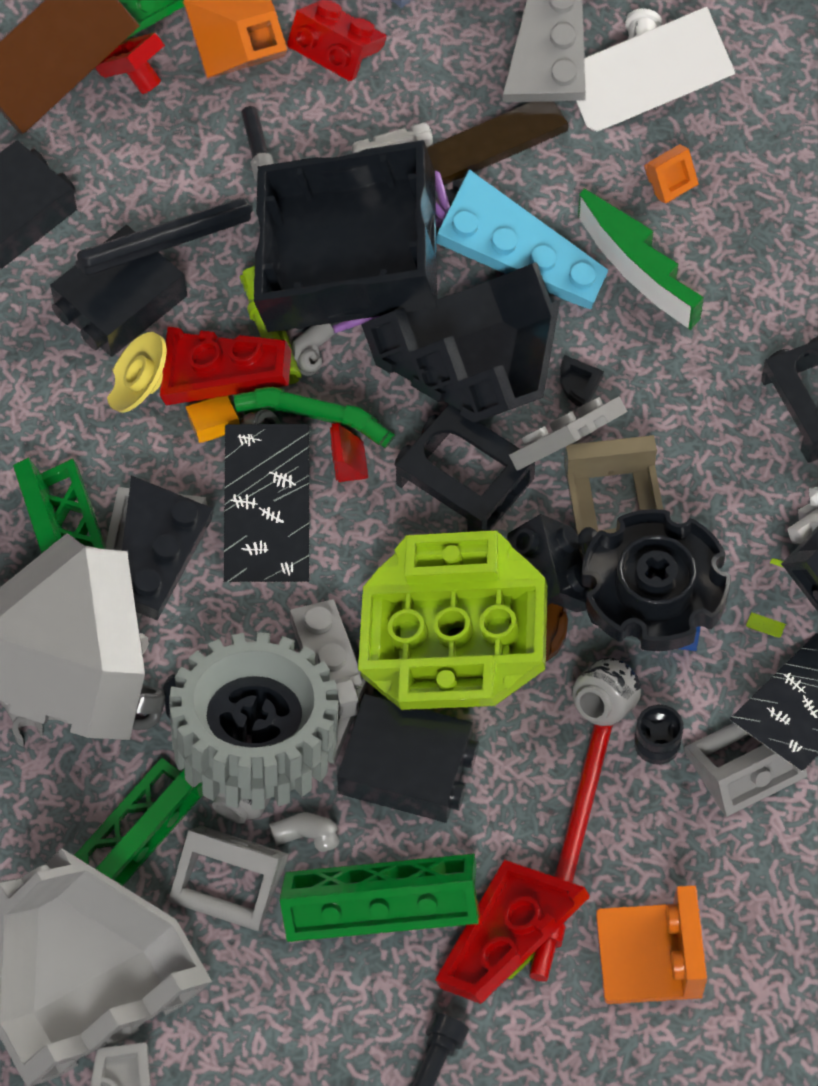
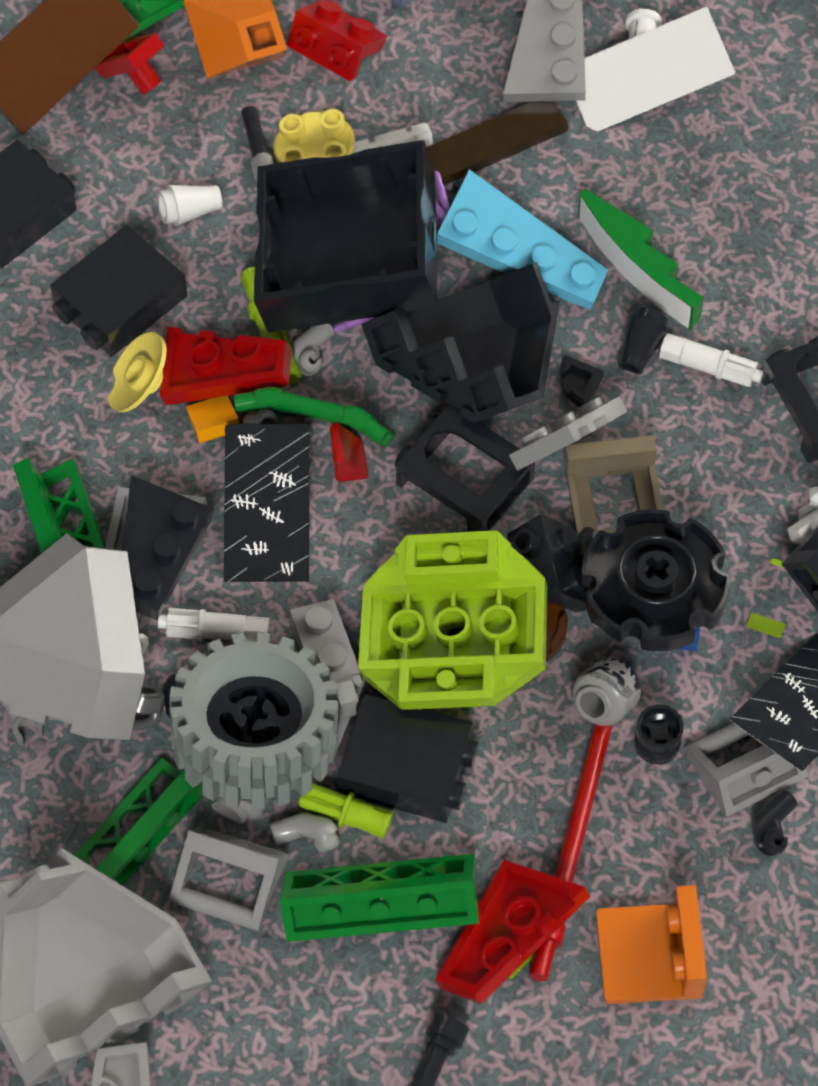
black axle [75,198,253,276] -> none
orange tile [644,144,699,204] -> none
none -> white cone [158,185,222,226]
none -> white piece [158,608,269,641]
none -> light yellow dish [273,109,355,163]
none -> lime axle [298,783,394,839]
none -> black cone [618,307,668,375]
none -> white piece [659,334,763,387]
none -> black arm [752,789,798,856]

